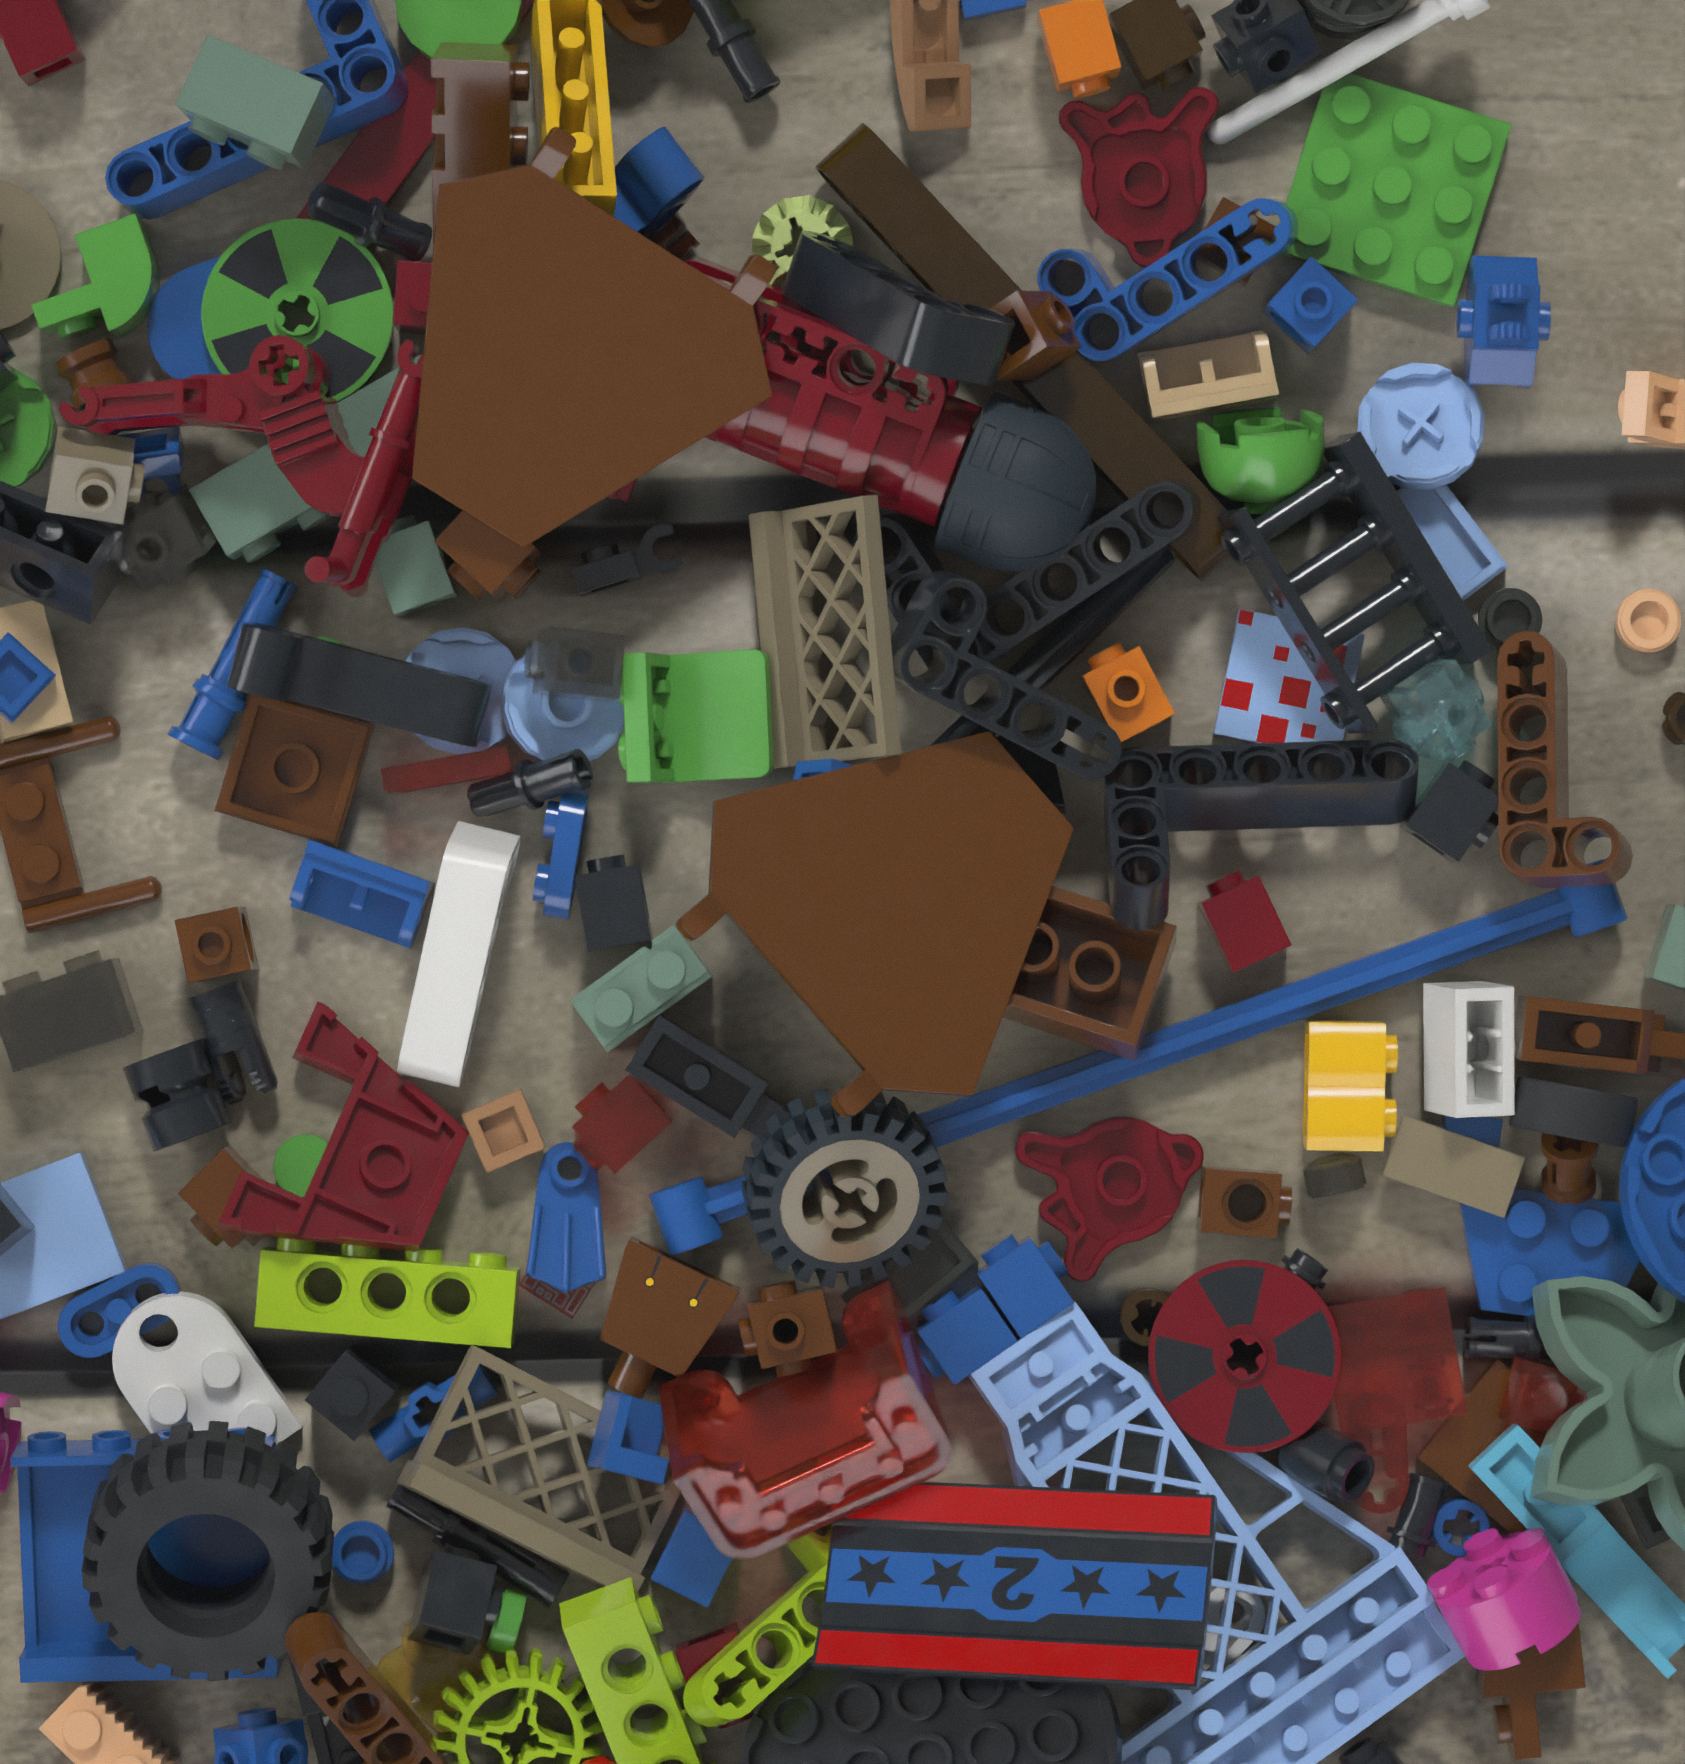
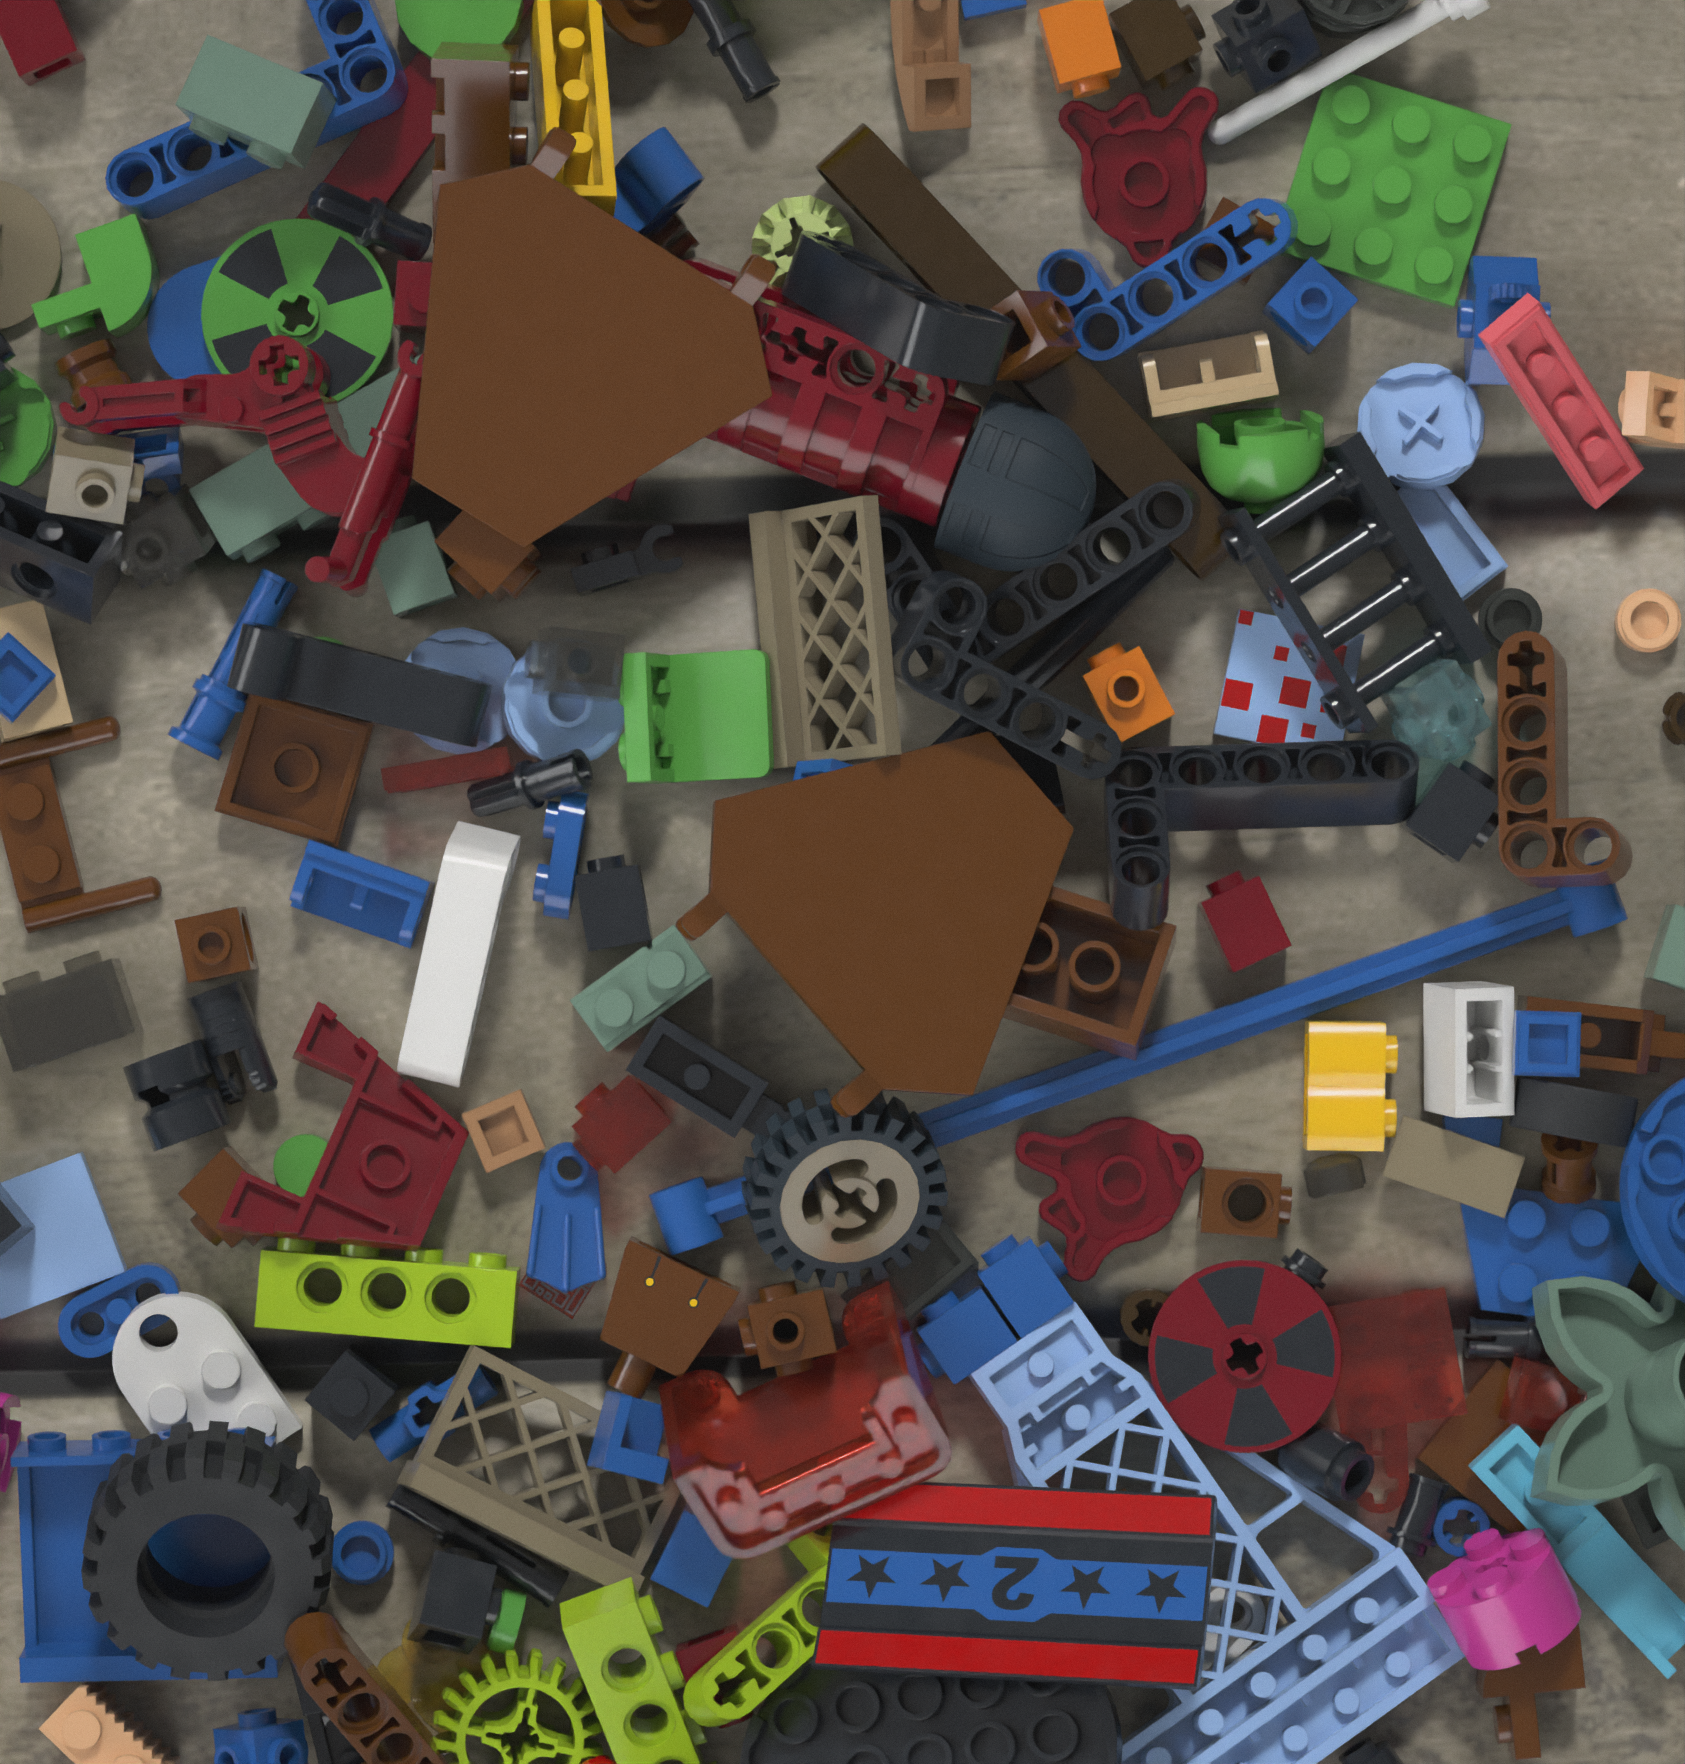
none -> coral tile [1478,293,1644,509]
none -> blue tile [1512,1010,1581,1077]

